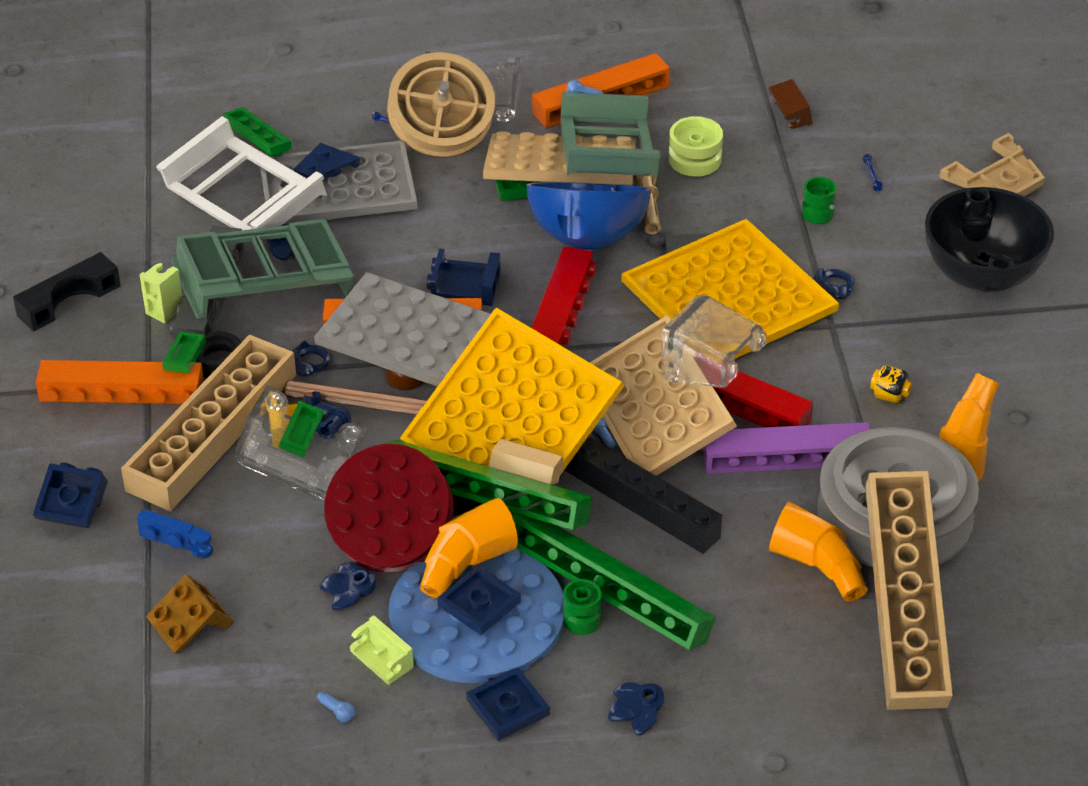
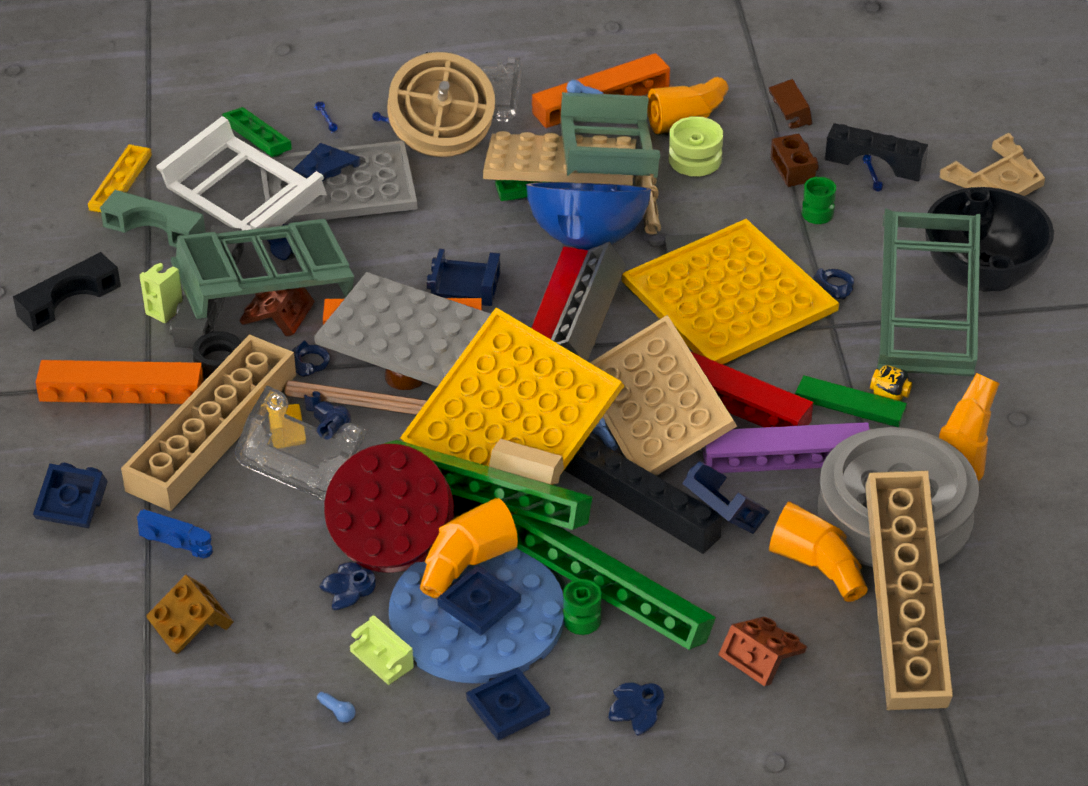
green tile [162,332,206,373] -> none
green tile [278,401,325,458] -> none
clear windscreen [661,295,767,388] -> none
none -> yellow tile [88,144,152,213]
none -> sand green arch [100,190,206,247]
none -> copper bracket [239,287,315,336]
none -> clear blue hinge [315,101,338,132]
none -> dark grey brick [551,242,626,361]
none -> light orange piece [647,77,728,134]
none -> dark blue panel [682,461,770,534]
none -> copper bracket [718,617,807,686]
none -> reddish brown brick [770,133,819,187]
none -> green tile [795,375,907,427]
none -> black arch [825,123,928,182]
none -> sand green piece [877,208,980,376]

